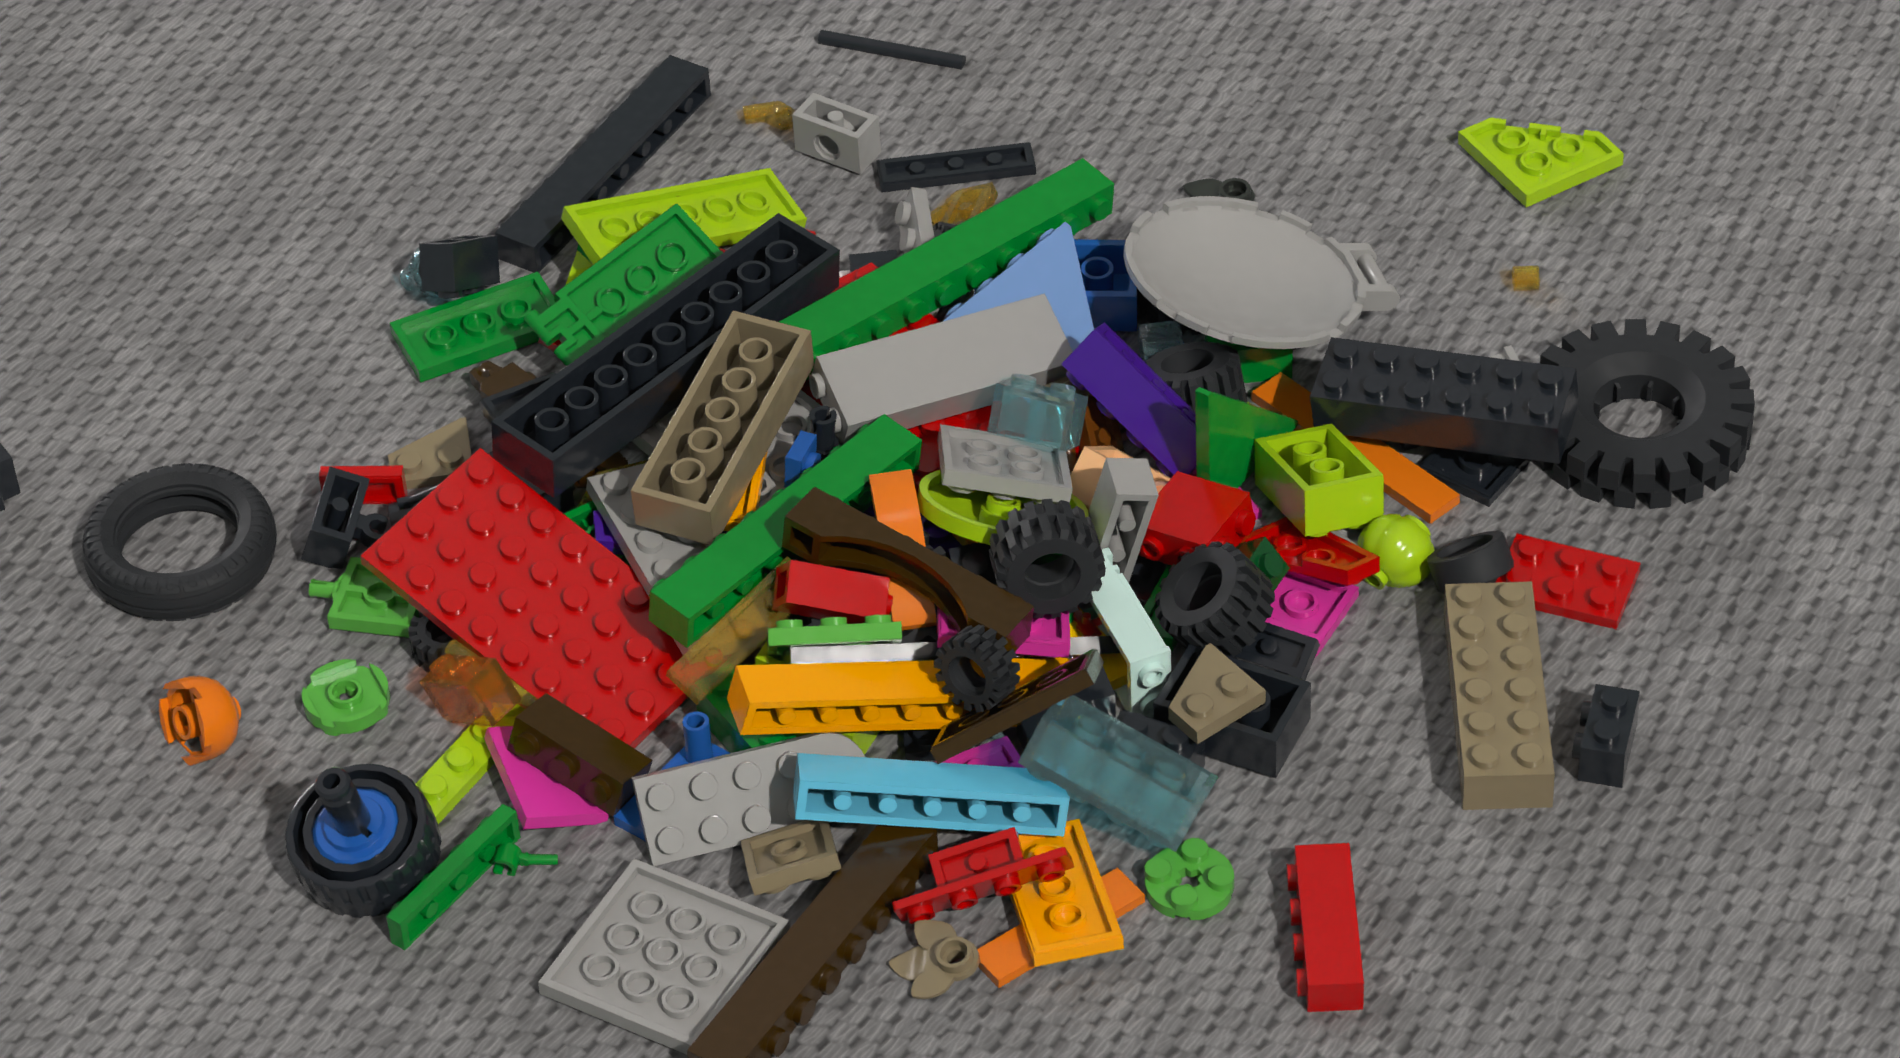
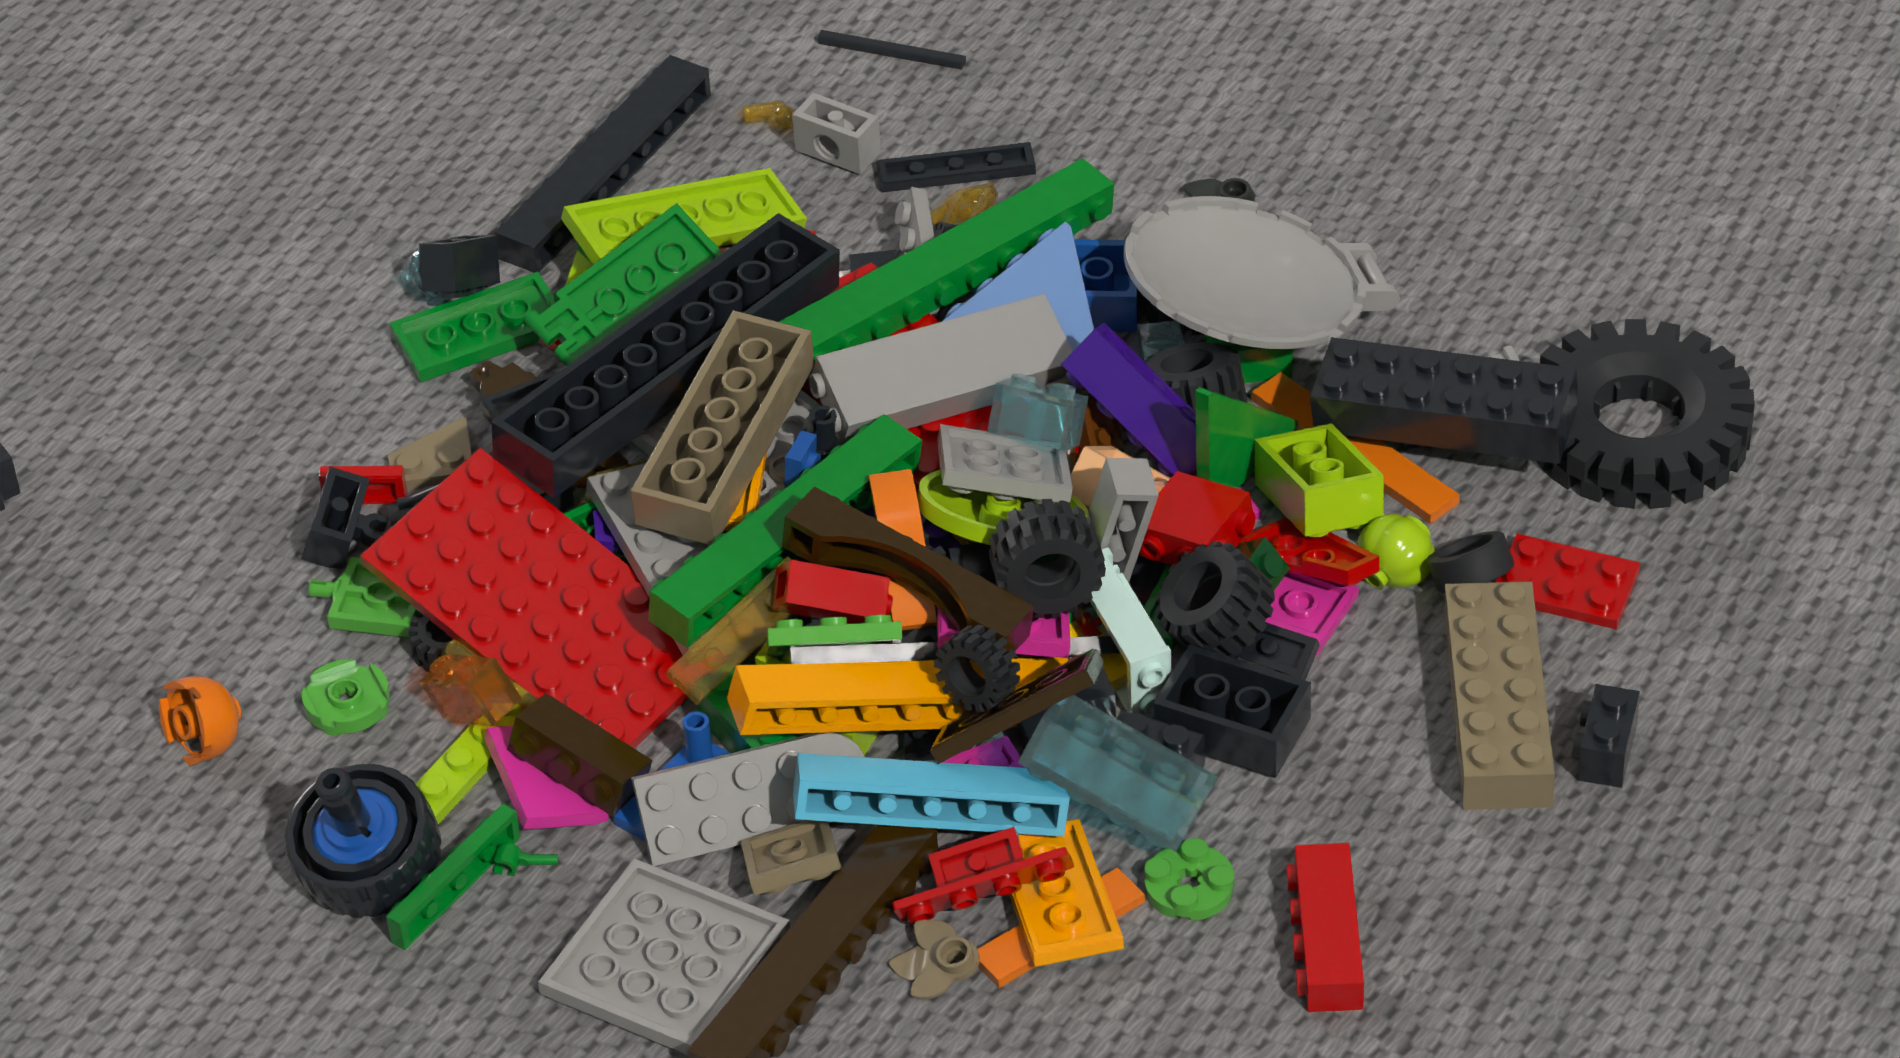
black tyre [82,463,277,621] -> none
dark tan wing [1168,643,1266,744] -> none
black tile [1419,447,1531,507] -> none
lime plate [1458,117,1624,207] -> none
clear yellow piece [1512,265,1540,291] -> none

